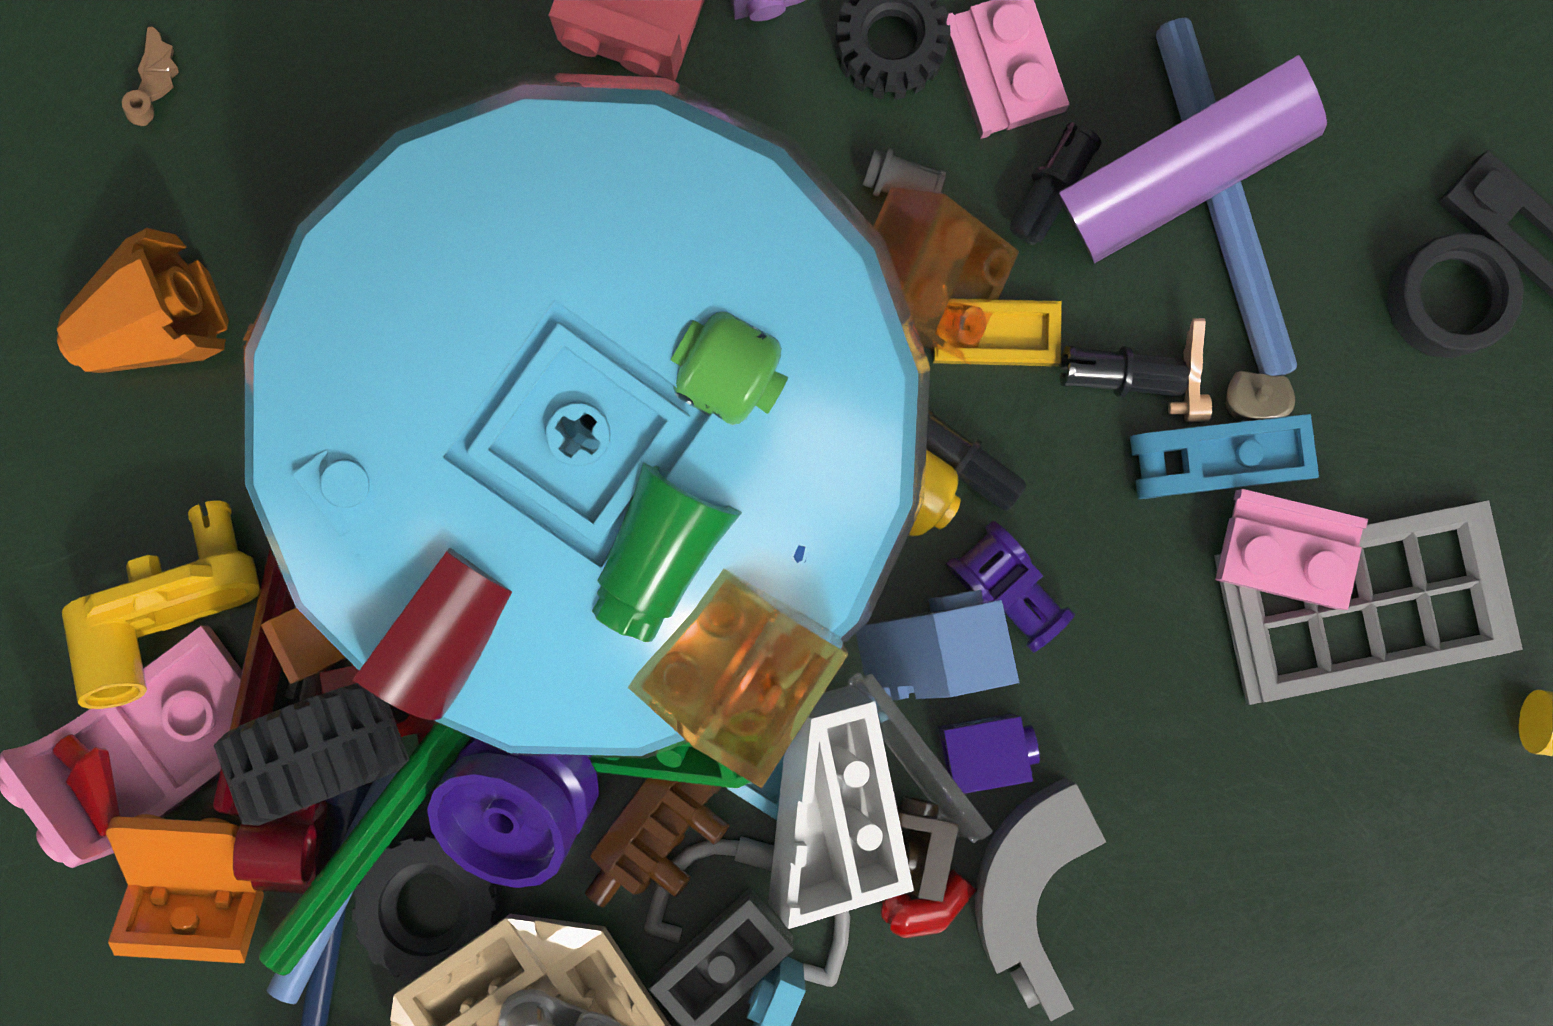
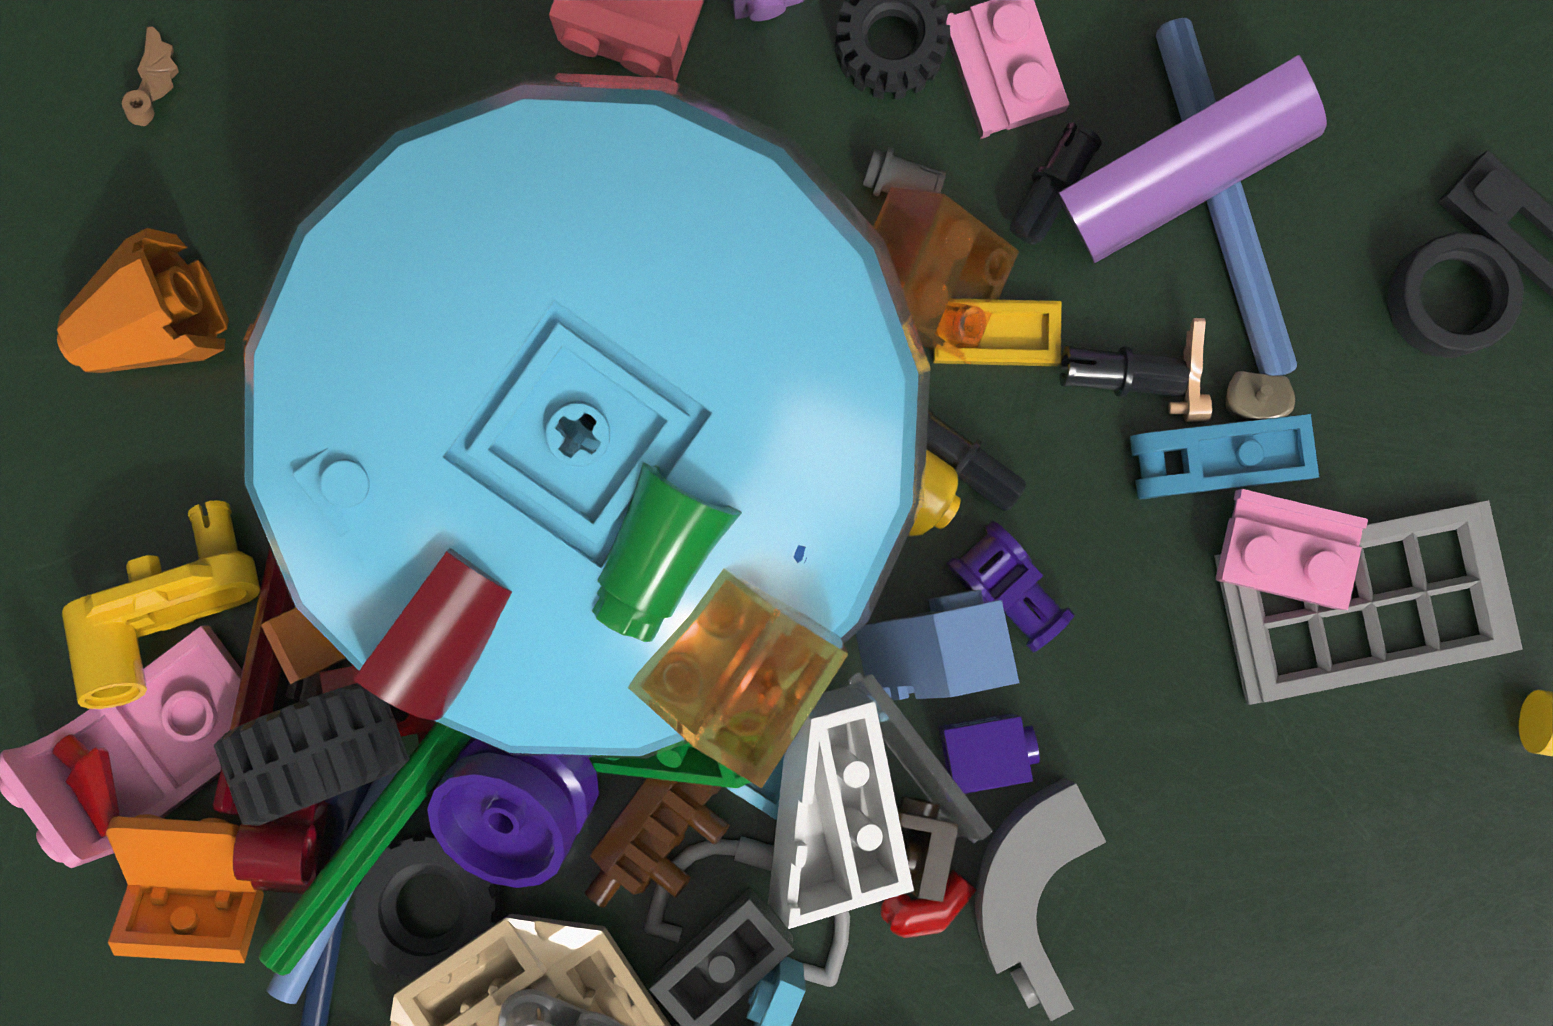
bright green head [671,311,788,425] -> none

